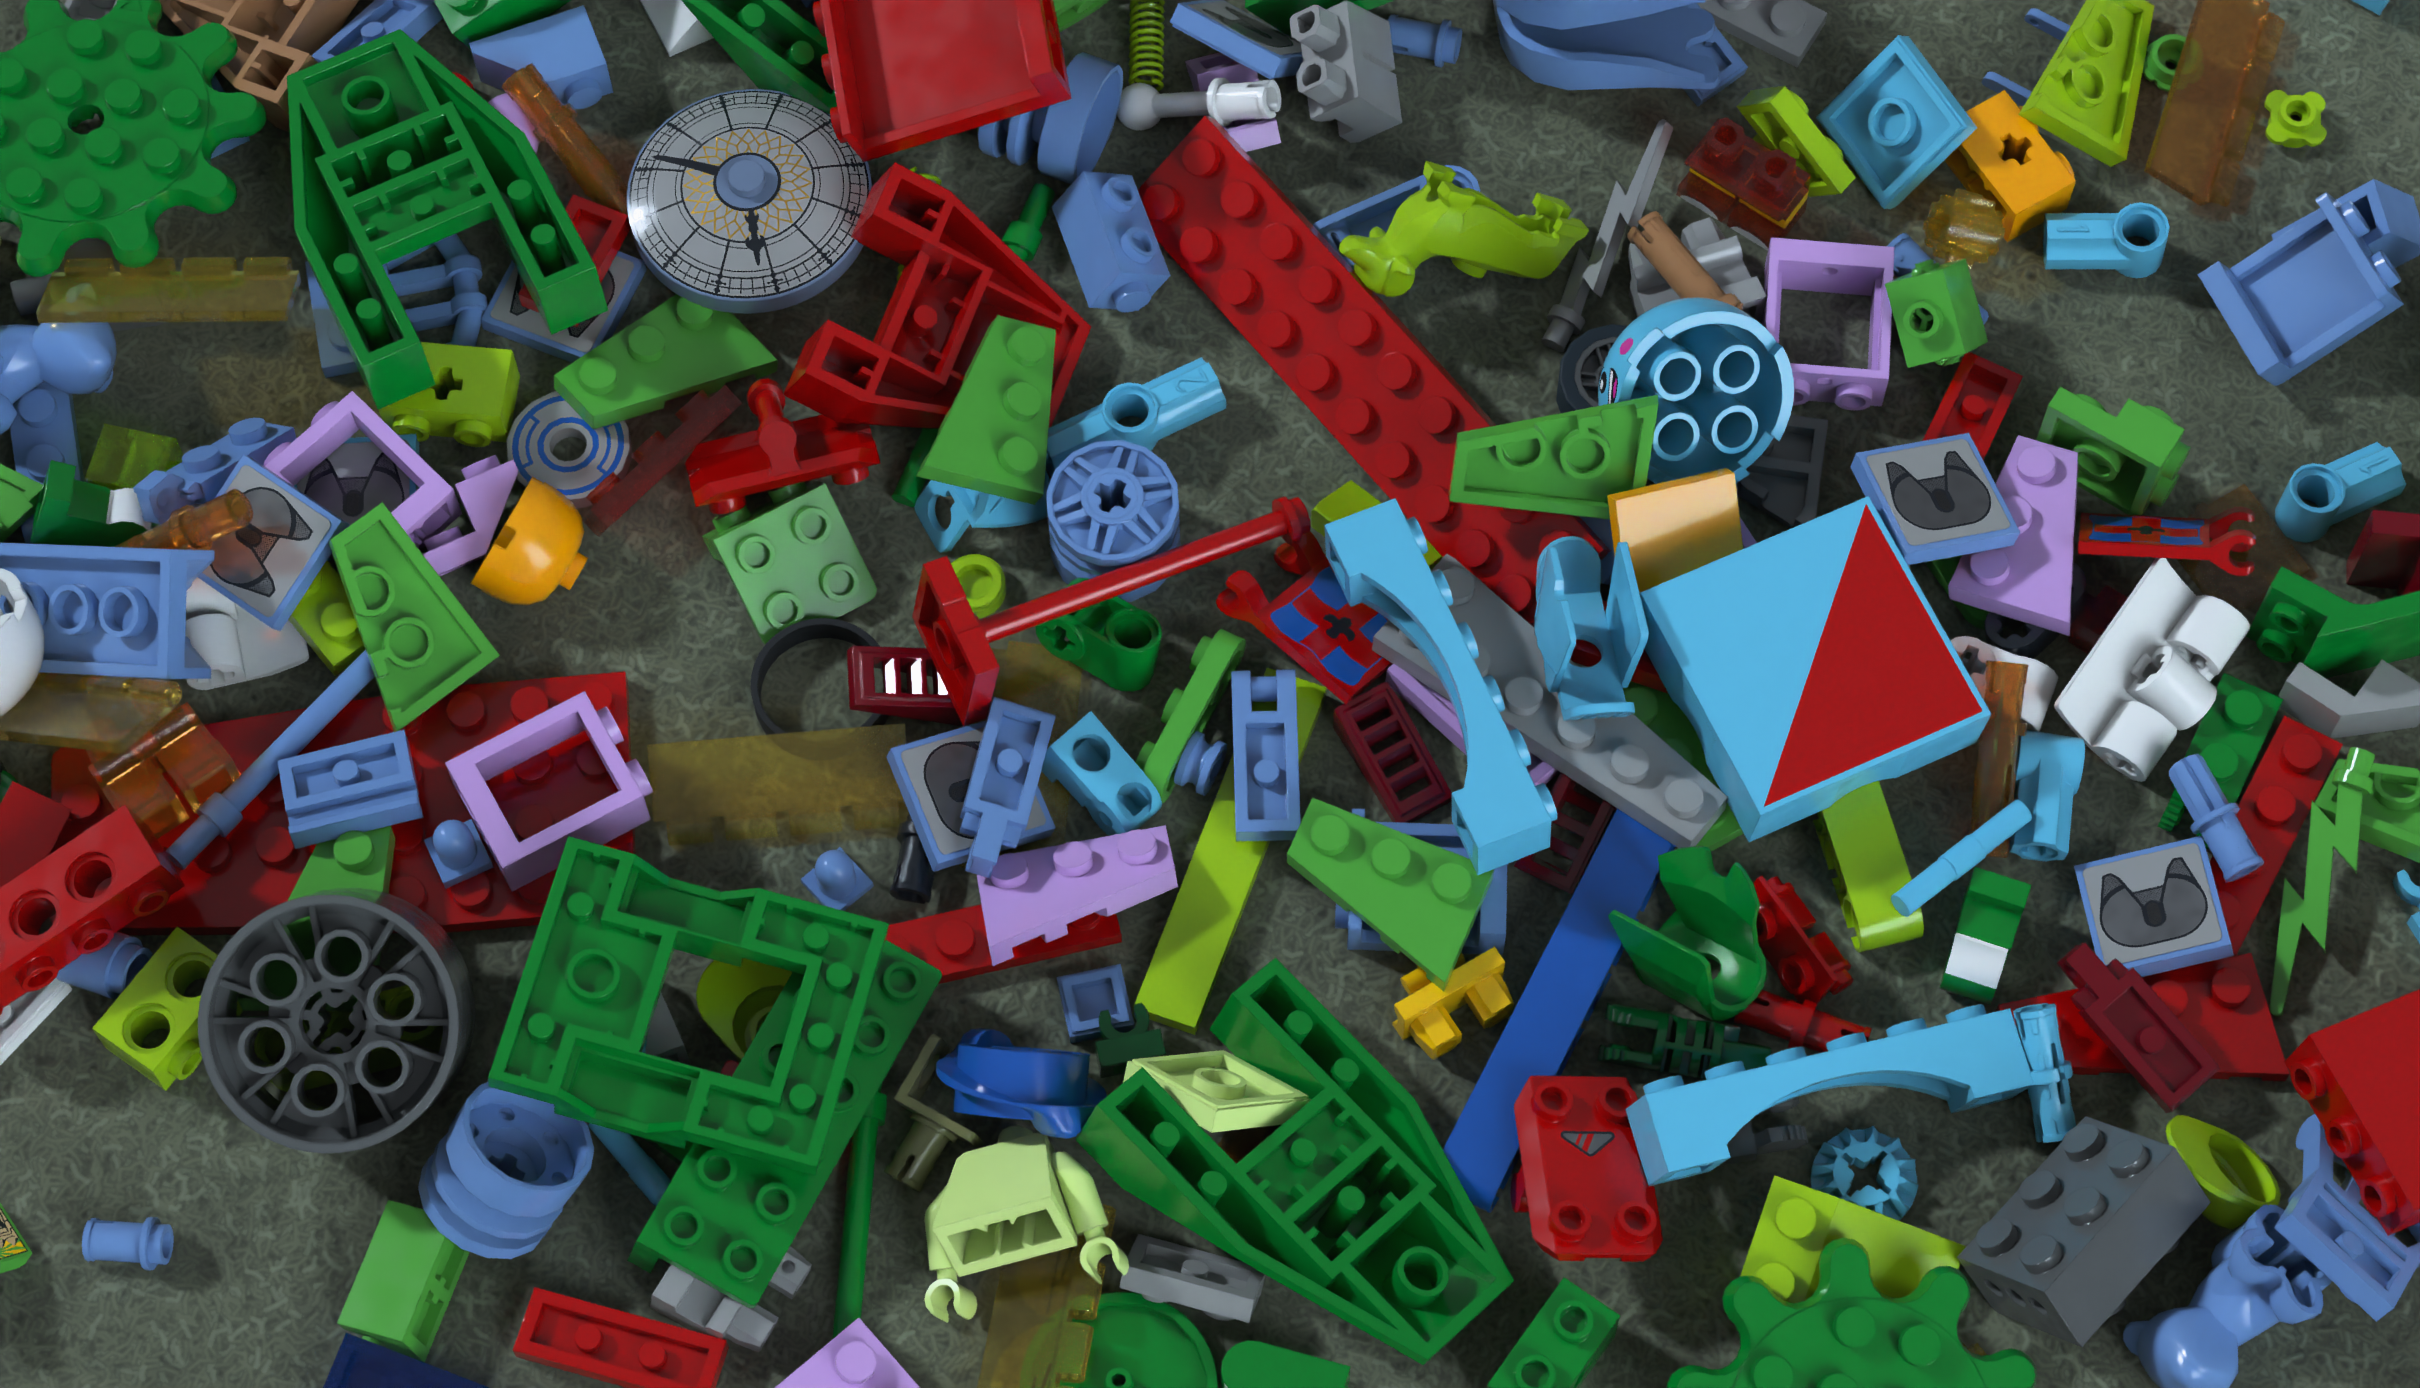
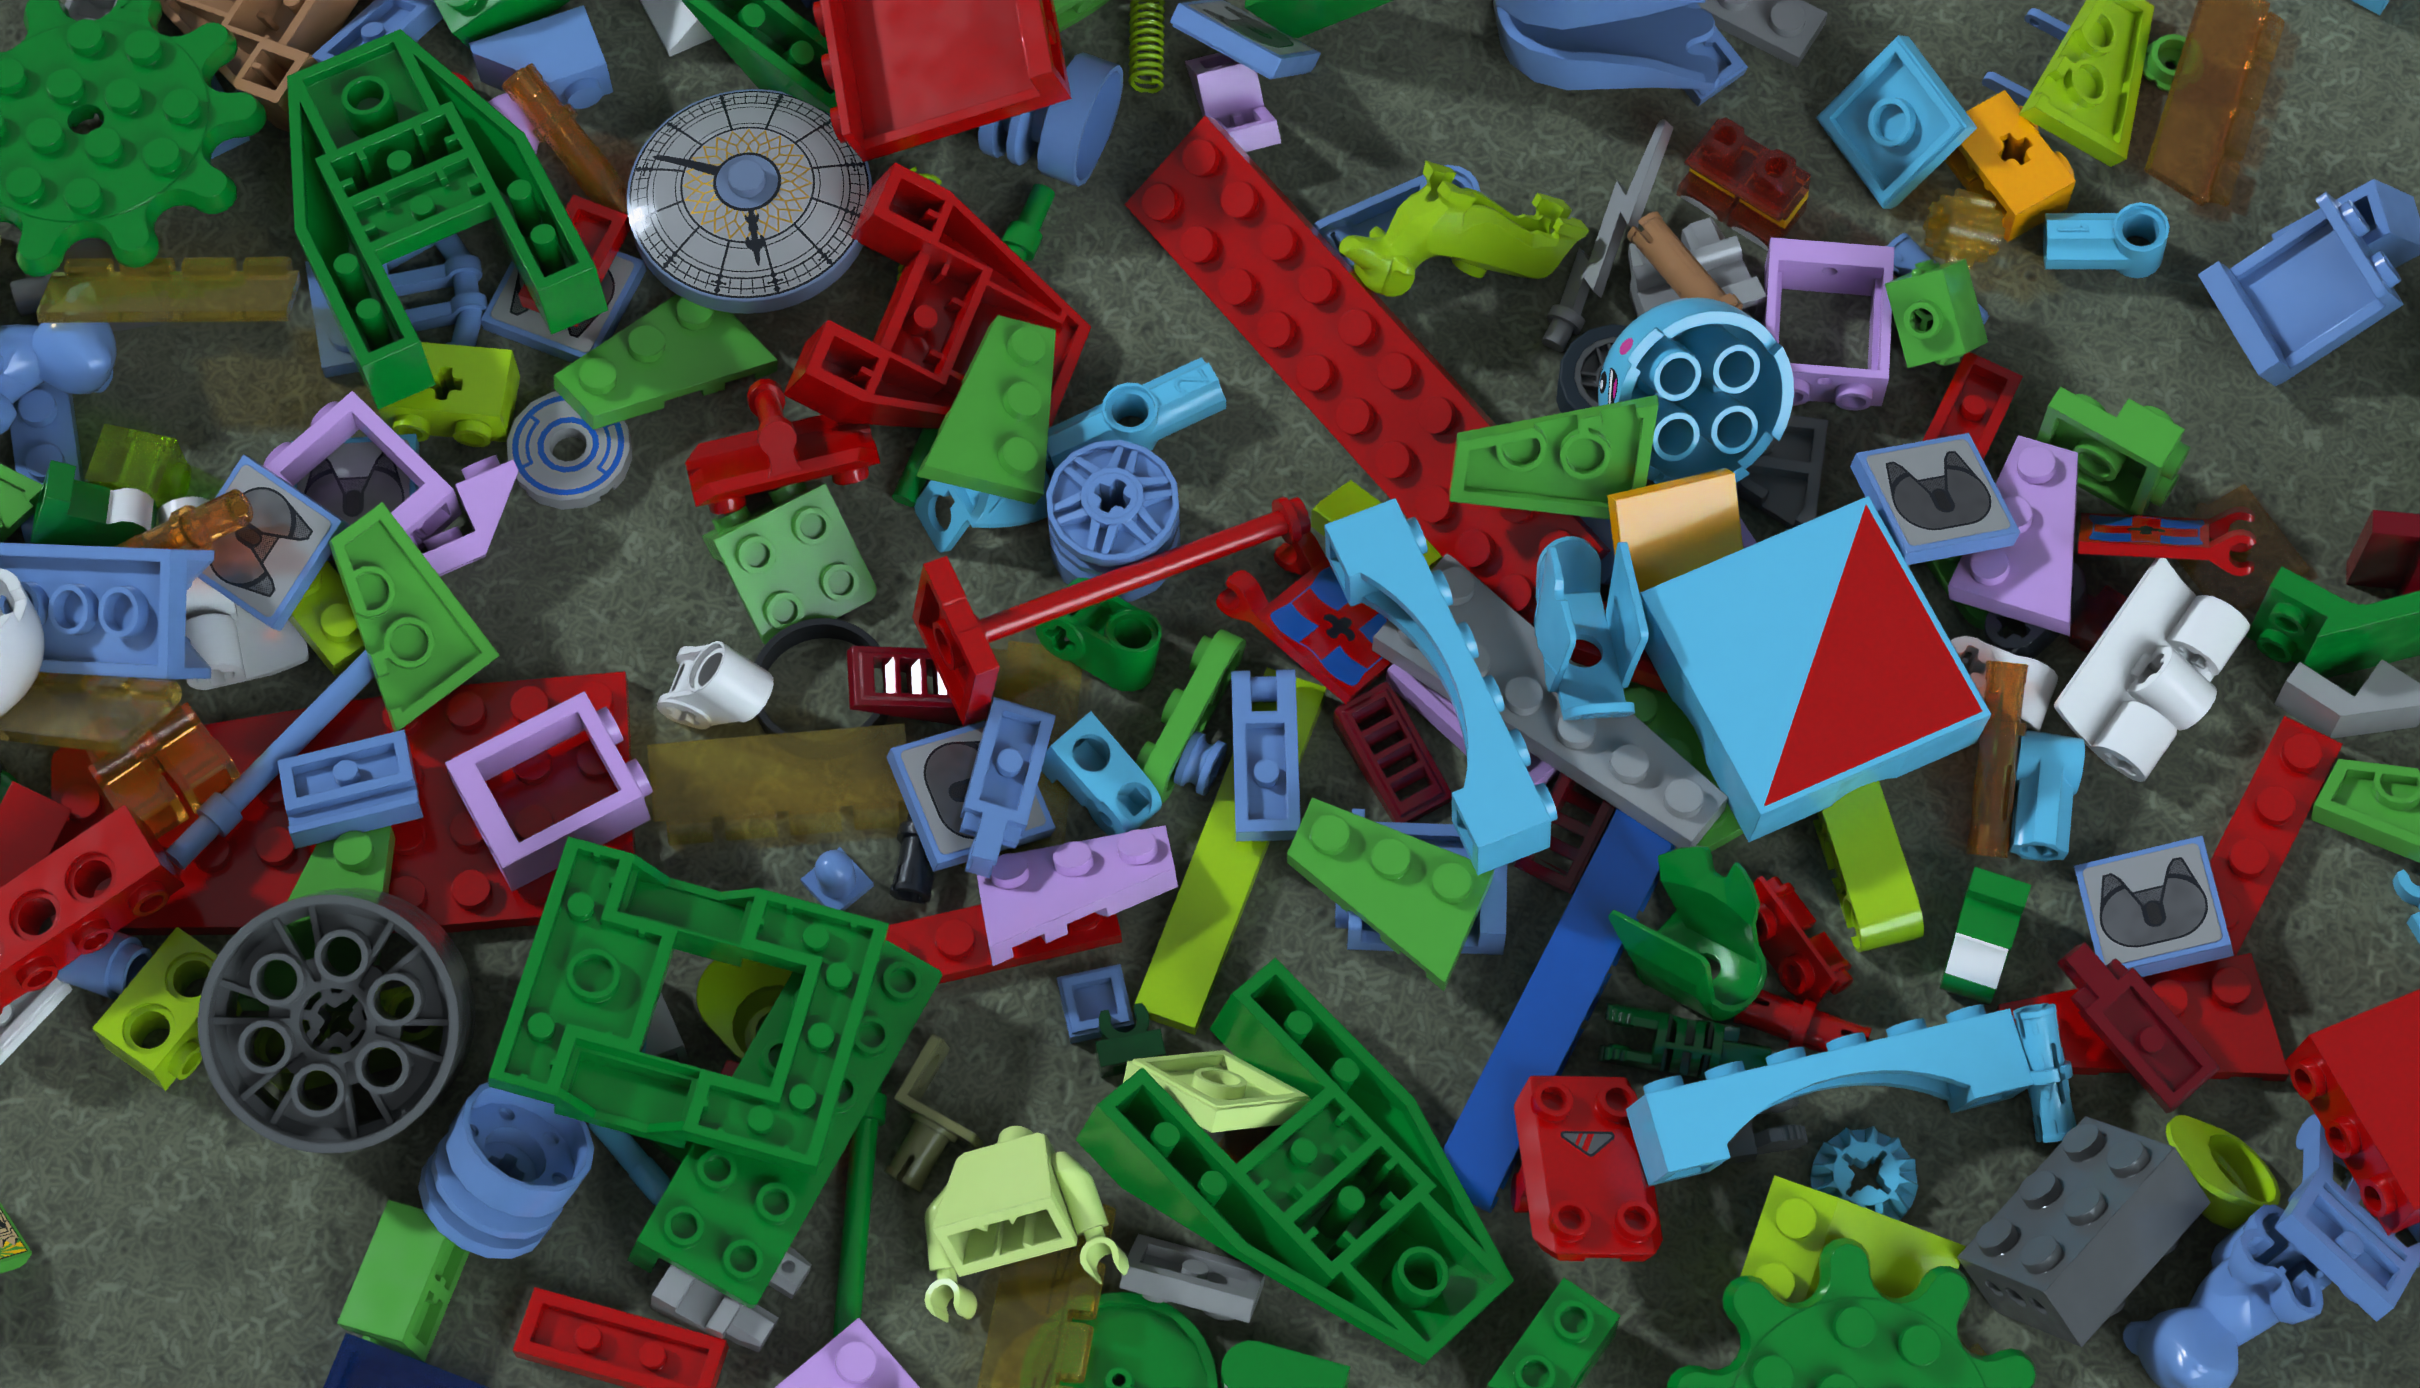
medium blue pin [82,1217,174,1270] -> none
medium blue hinge [133,418,297,524] -> none
medium blue piece [424,819,493,889] -> none
light orange cylinder [470,477,588,605] -> none
clear red plate [582,385,742,537] -> none
blue piece [936,1028,1107,1139] -> none
lime tile [951,554,1006,618] -> none
medium blue brick [1052,171,1170,313] -> none
white pin [1117,78,1281,130] -> none
light grey hips [1289,0,1402,143] -> none
medium blue pin [1388,14,1462,68] -> none
yellow hips [1392,946,1514,1060] -> none
lime plate [1736,86,1856,197] -> none
medium azure piece [1891,799,2032,917] -> none
green hinge [2157,673,2283,849] -> none
medium blue axle [2169,754,2264,882] -> none
lime plate [2264,90,2327,148] -> none
bright green piece [2270,747,2375,1017] -> none
medium azure piece [2275,442,2406,543] -> none
none -> white piece [657,641,774,729]

